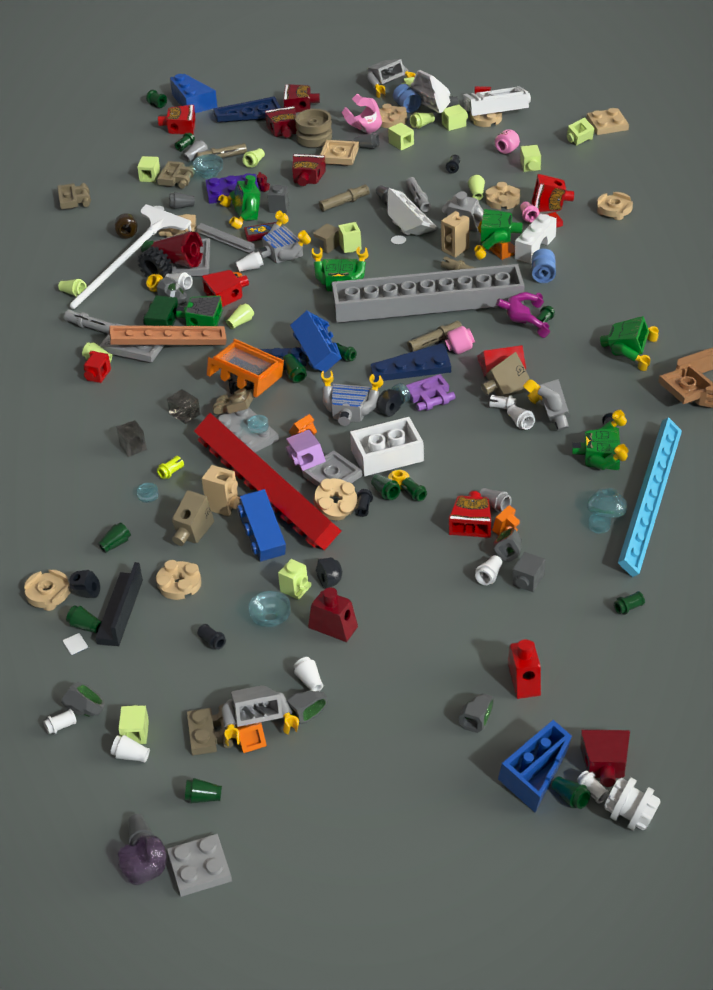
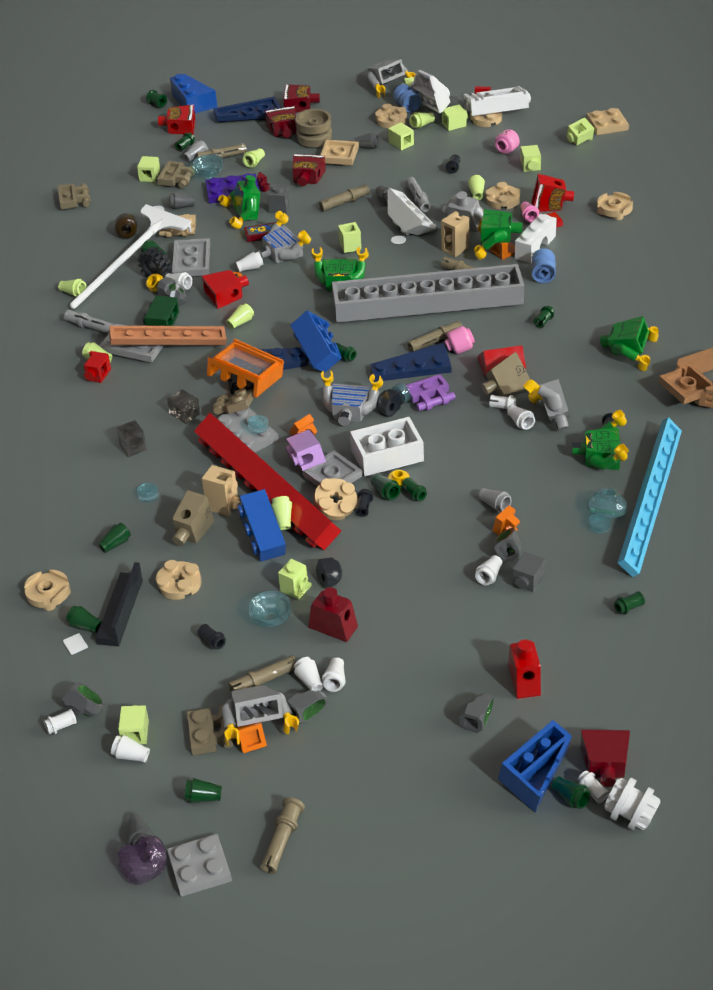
black piece [69,570,100,598] -> none
dark red cone [151,231,203,268] -> none
neon yellow pin [157,456,184,479] -> none
torso [176,296,223,326] -> none
light grey axle [197,223,255,253] -> none
dark green cone [282,354,307,383] -> none
dark tan panel [313,224,340,253] -> none
bright pink piece [342,94,382,133] -> none
red torso [449,491,491,538] -> none
magenta piece [496,292,550,338] -> none
none -> dark tan pin [228,655,297,691]
none -> dark tan pin [260,797,305,874]
none -> yellowish green cone [271,496,292,530]
none -> white cone [322,658,345,692]

